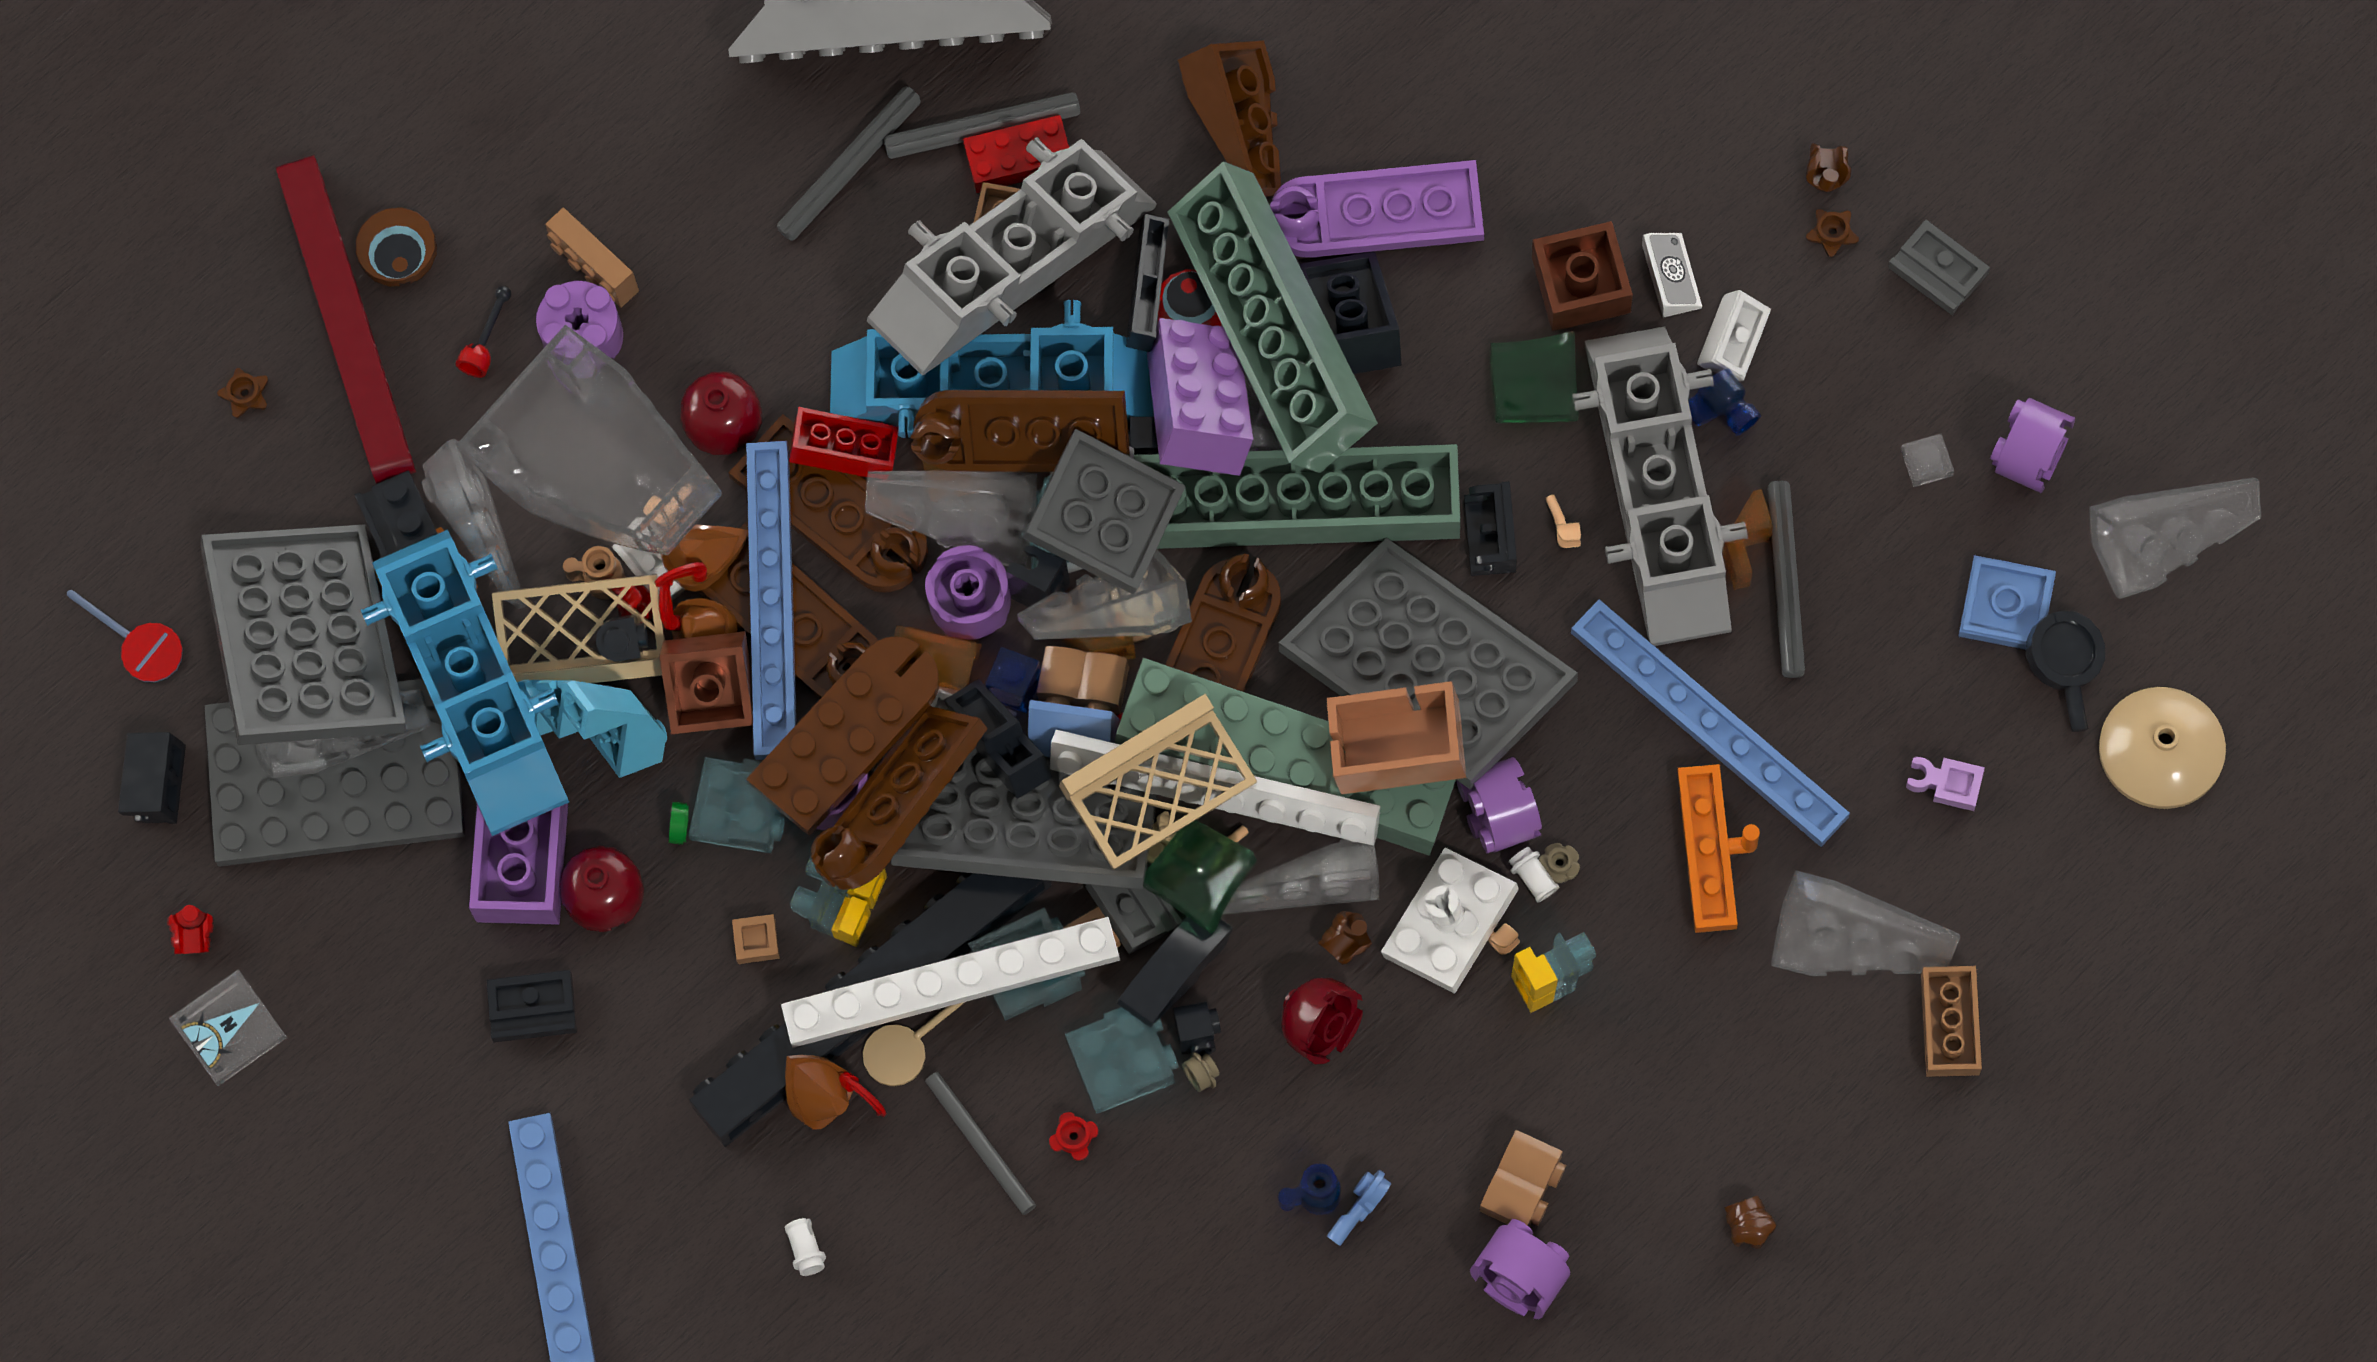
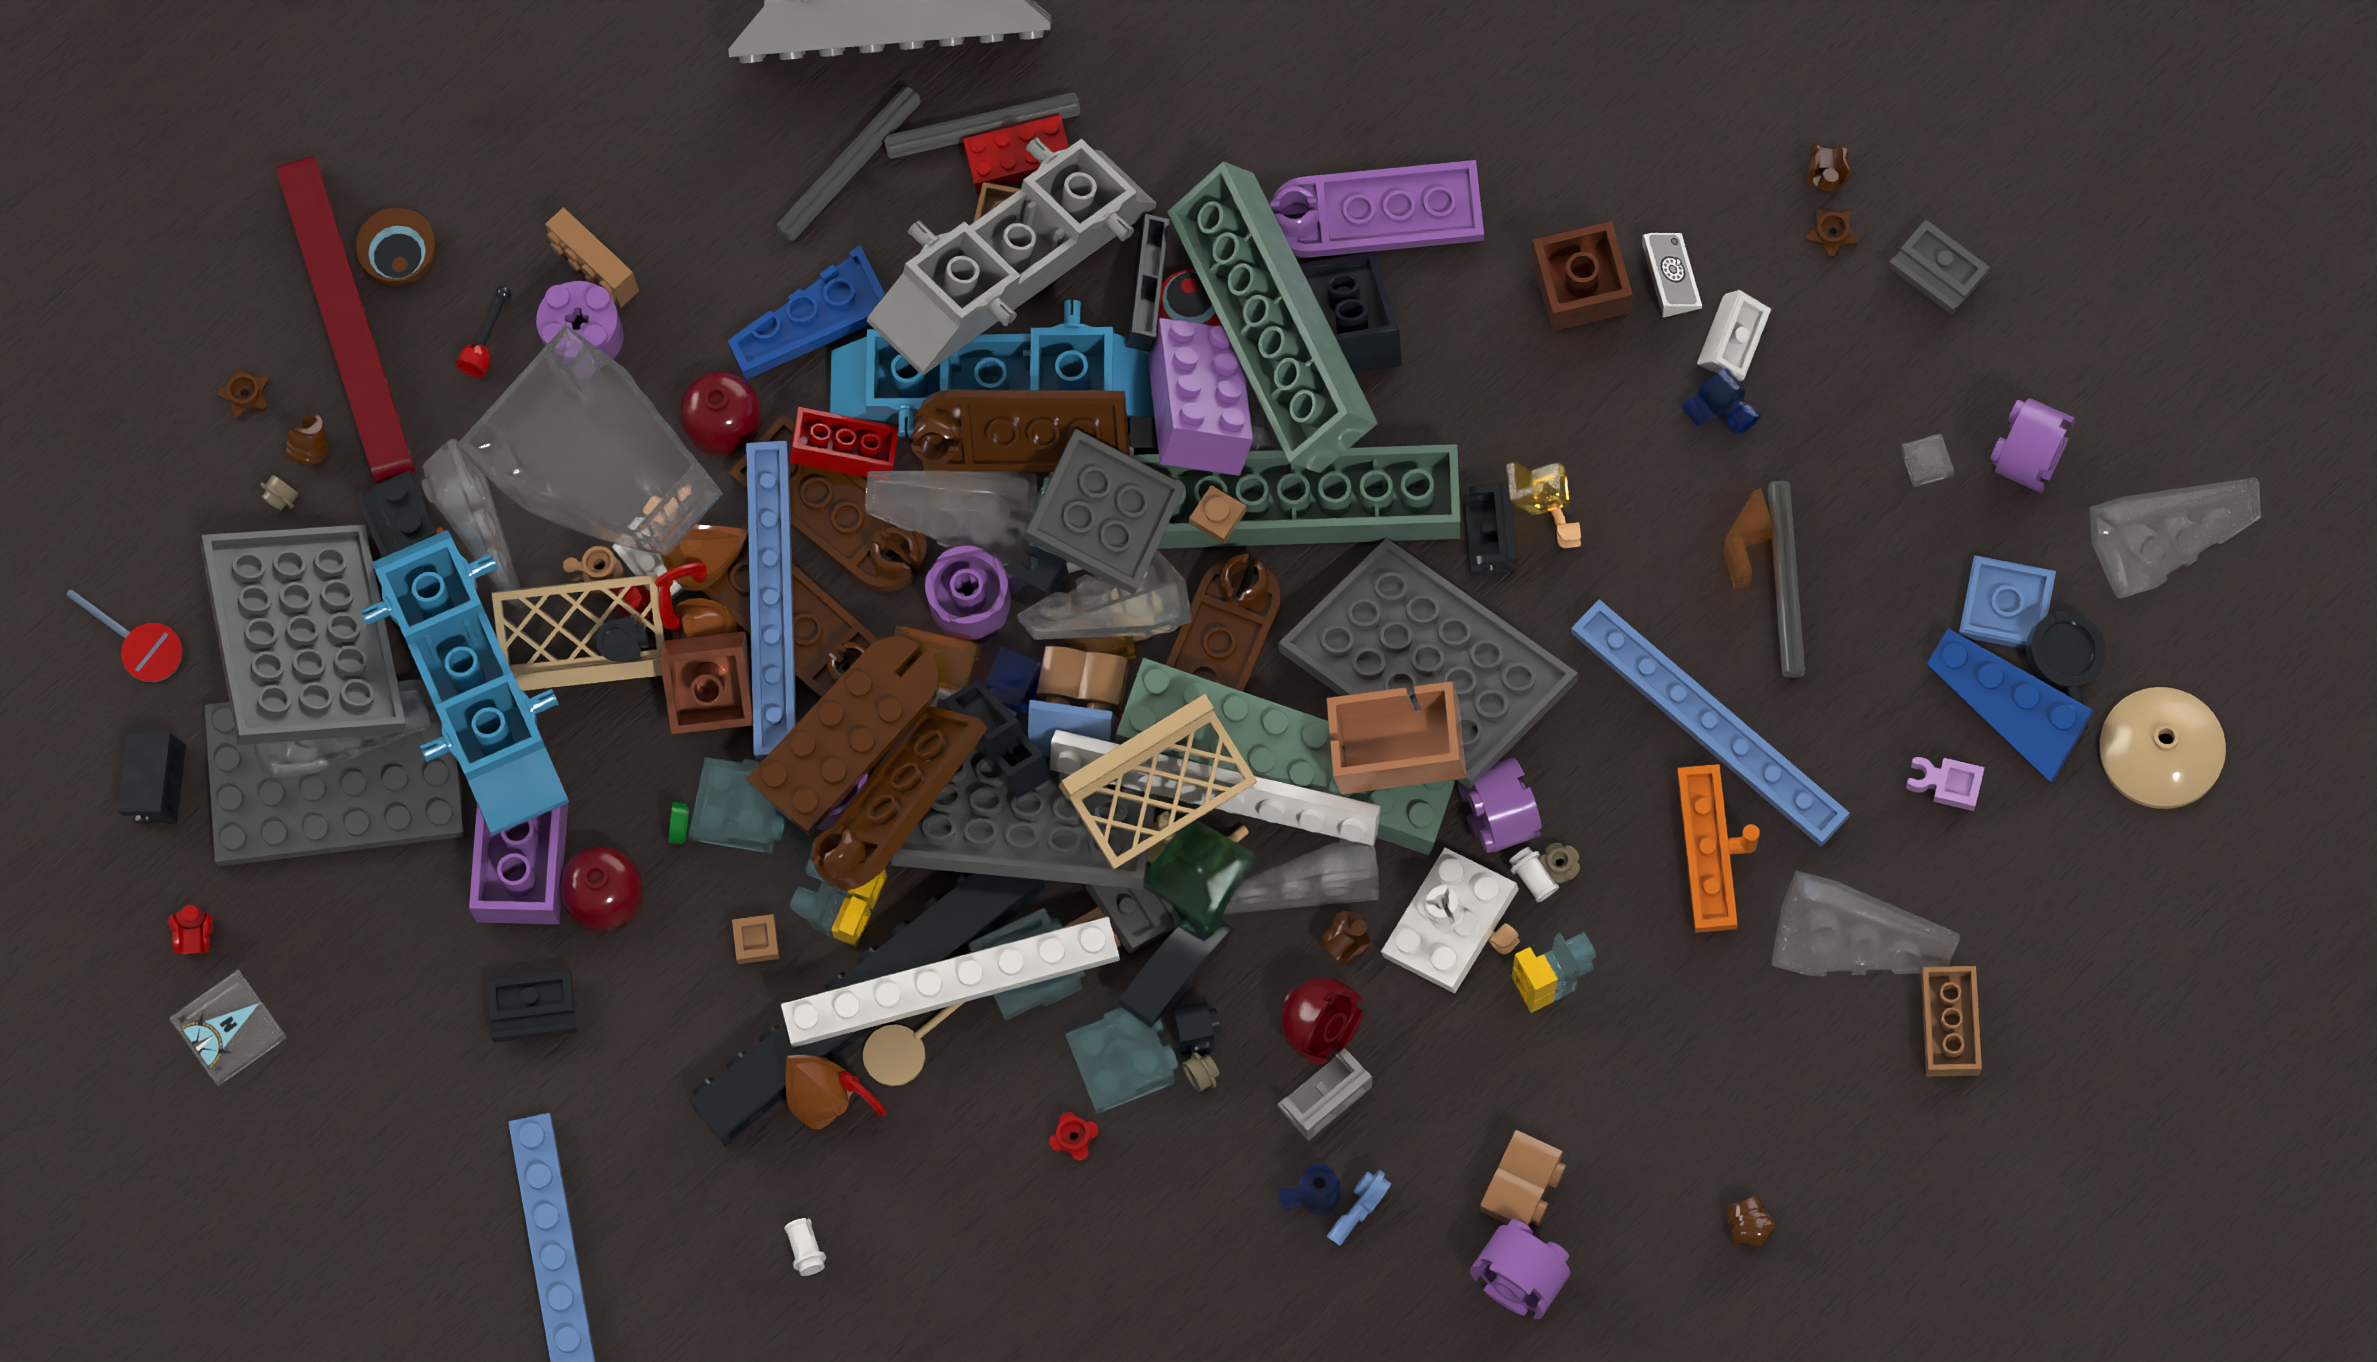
medium azure brick [517,680,667,778] -> none
dark grey bar [925,1072,1036,1215] -> none
reddish brown wedge [1178,40,1281,199] -> none
clear green plate [1490,332,1579,423] -> none
light grey piece [1572,326,1748,646] -> none
none -> dark tan plate [260,475,299,511]
none -> reddish brown arm [285,414,329,466]
none -> blue wing [728,245,885,380]
none -> medium nougat plate [1189,485,1247,544]
none -> light grey hinge [1278,1048,1372,1141]
none -> clear yellow panel [1507,462,1569,516]
none -> blue wing [1927,628,2094,783]

